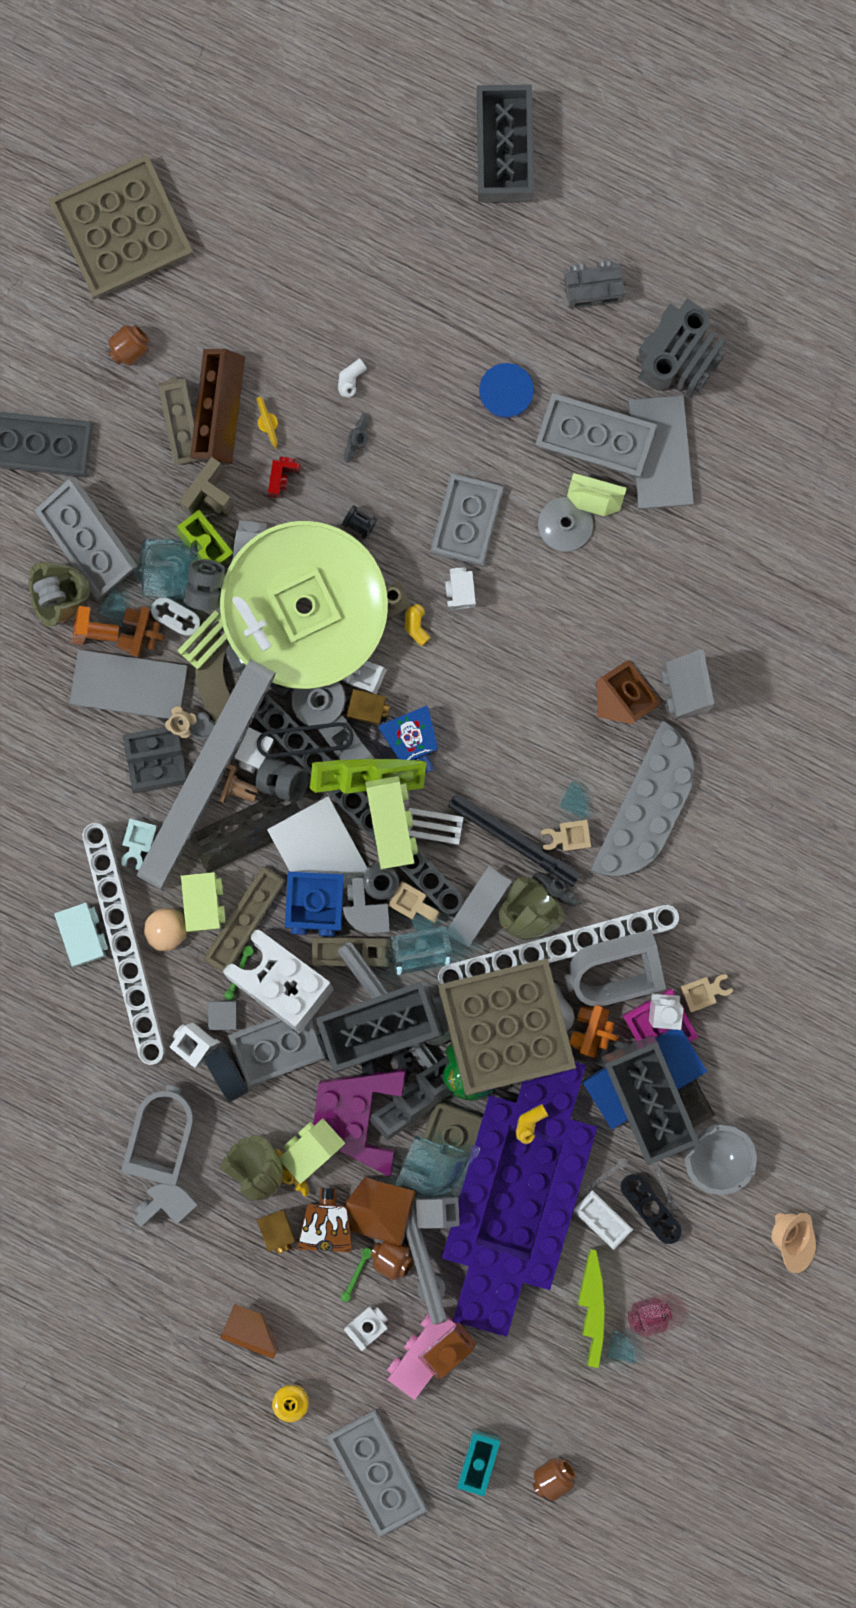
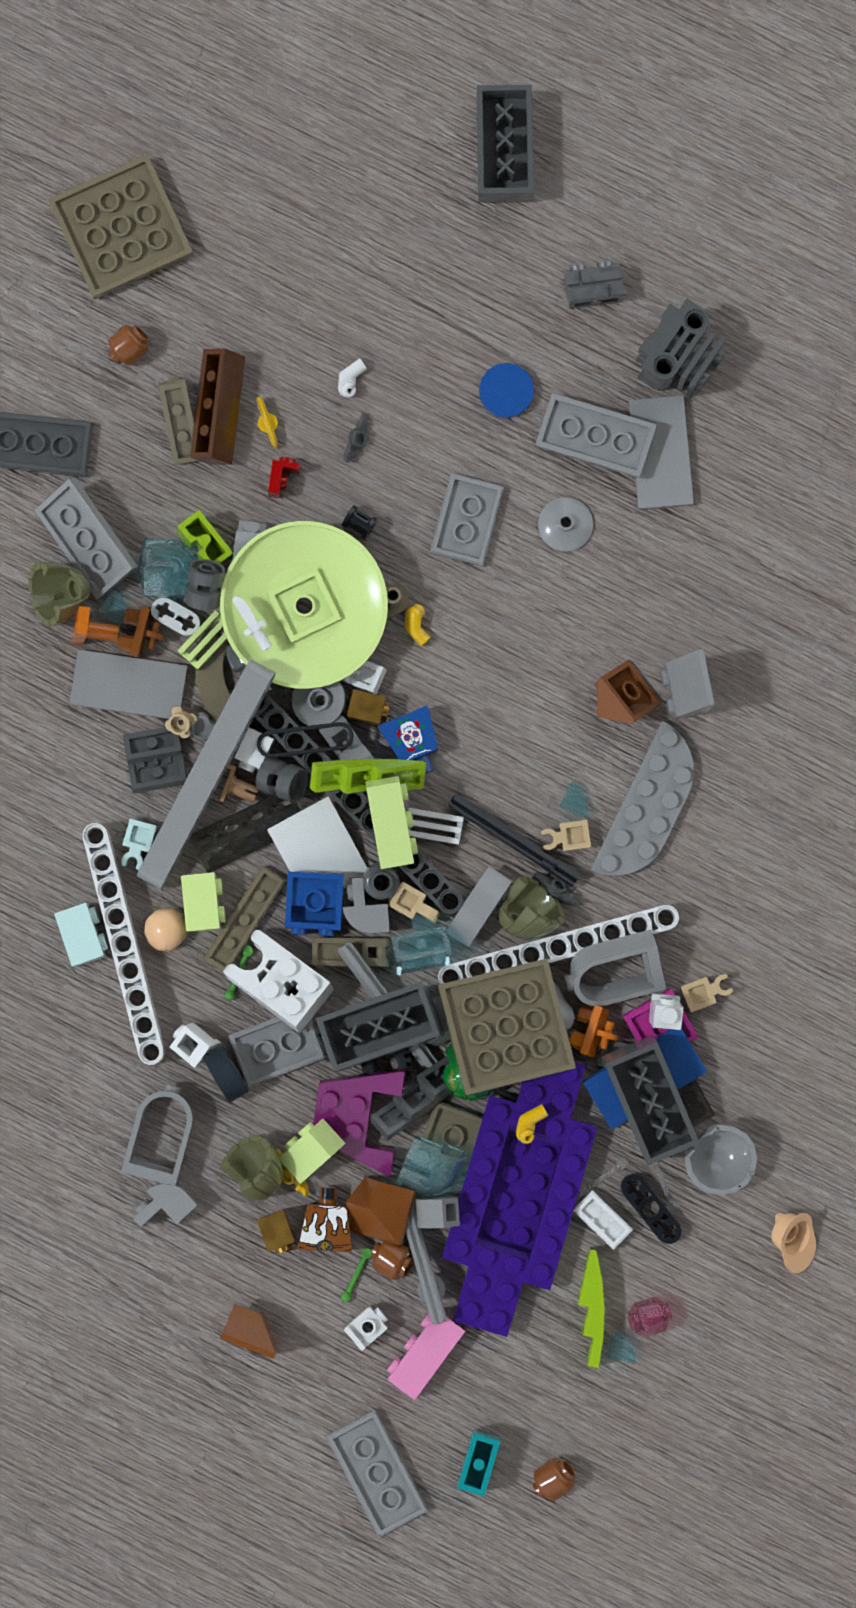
light grey wheel [33,576,66,608] -> none
dark tan bracket [179,457,234,516] -> none
light grey tile [208,1002,237,1030] -> none
yellow head [272,1384,309,1422] -> none
dark orange torso [418,1322,477,1379] -> none
white brick [445,568,476,611] -> none
clear hinge [451,1145,480,1197] -> none
yellowish green slope [567,473,626,516] -> none

